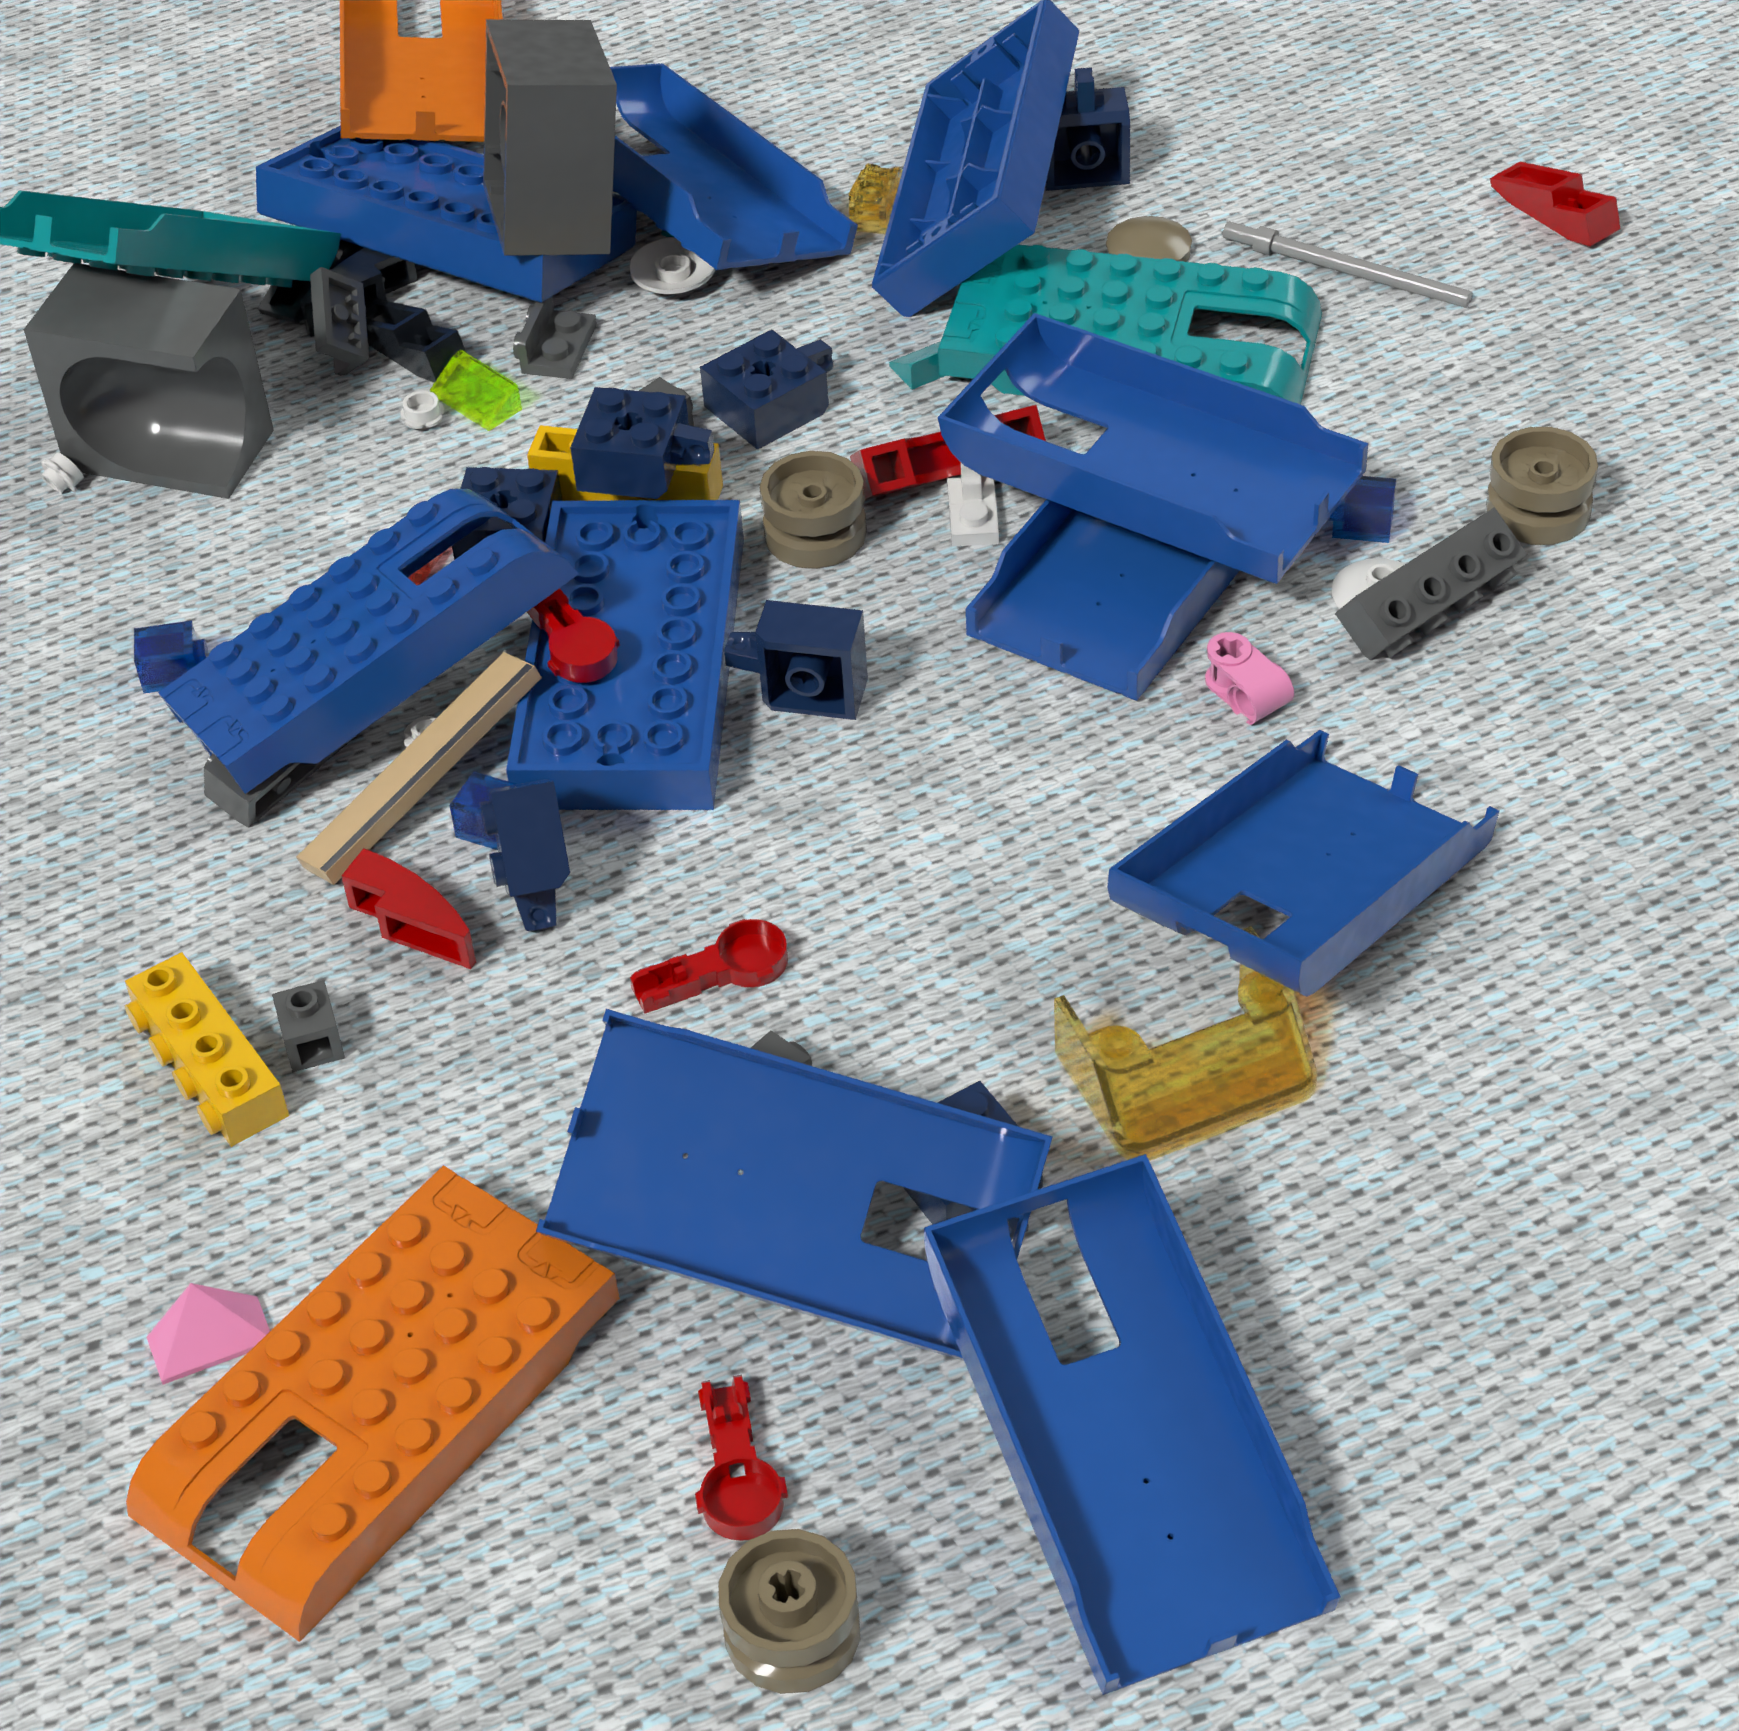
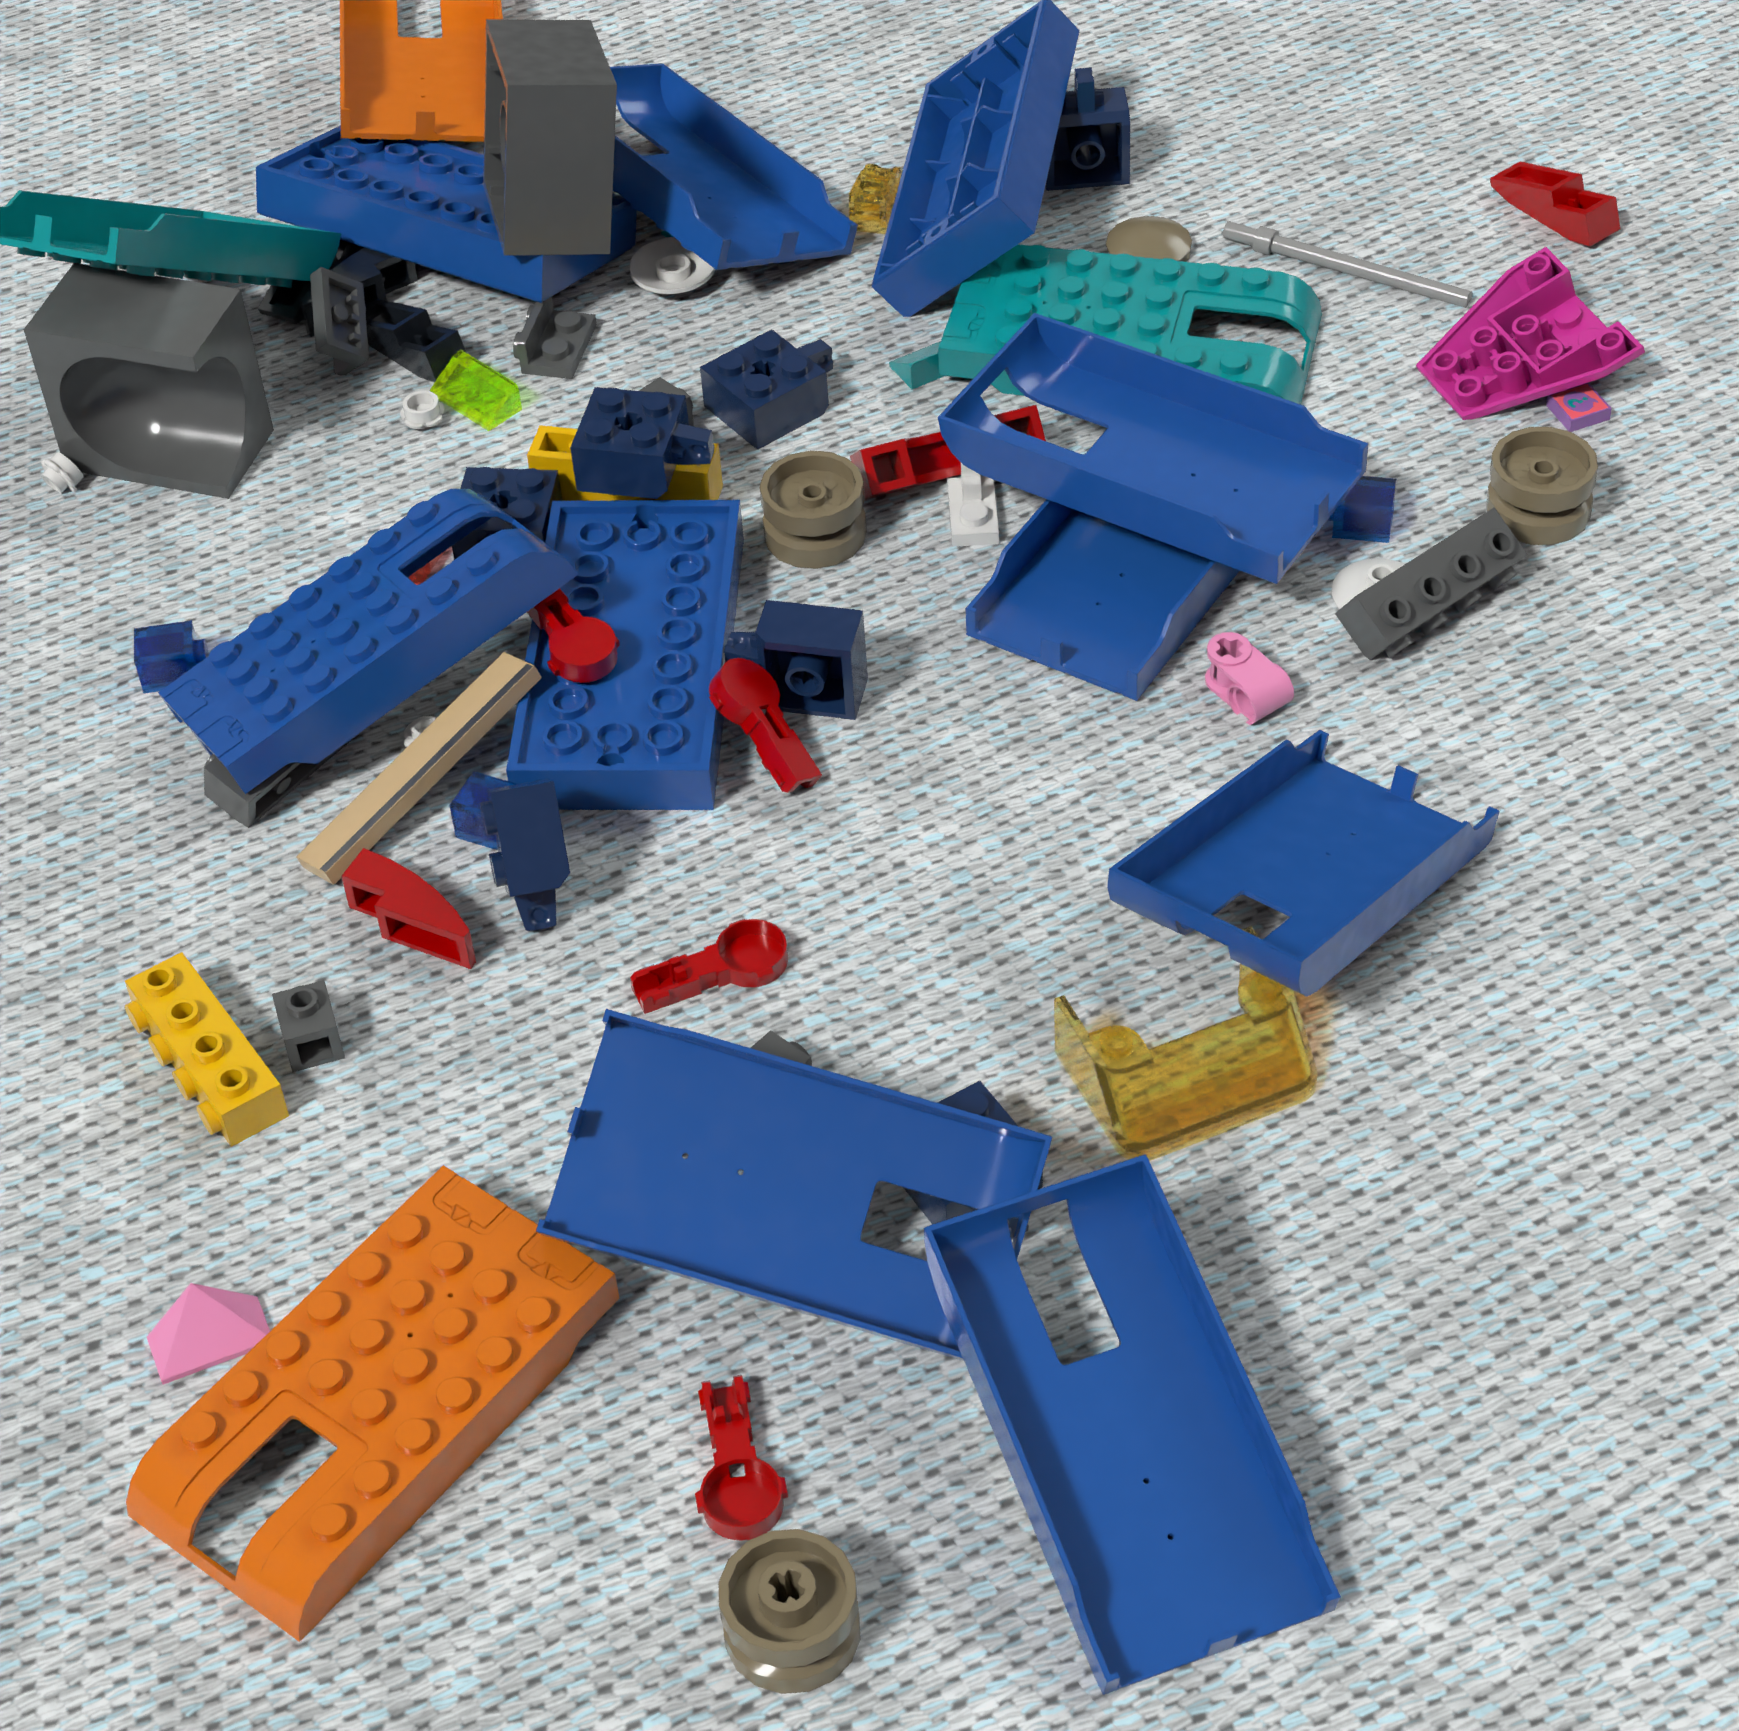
none -> red piece [709,658,822,793]
none -> dark pink wedge [1416,247,1645,420]
none -> medium lavender tile [1546,382,1612,432]

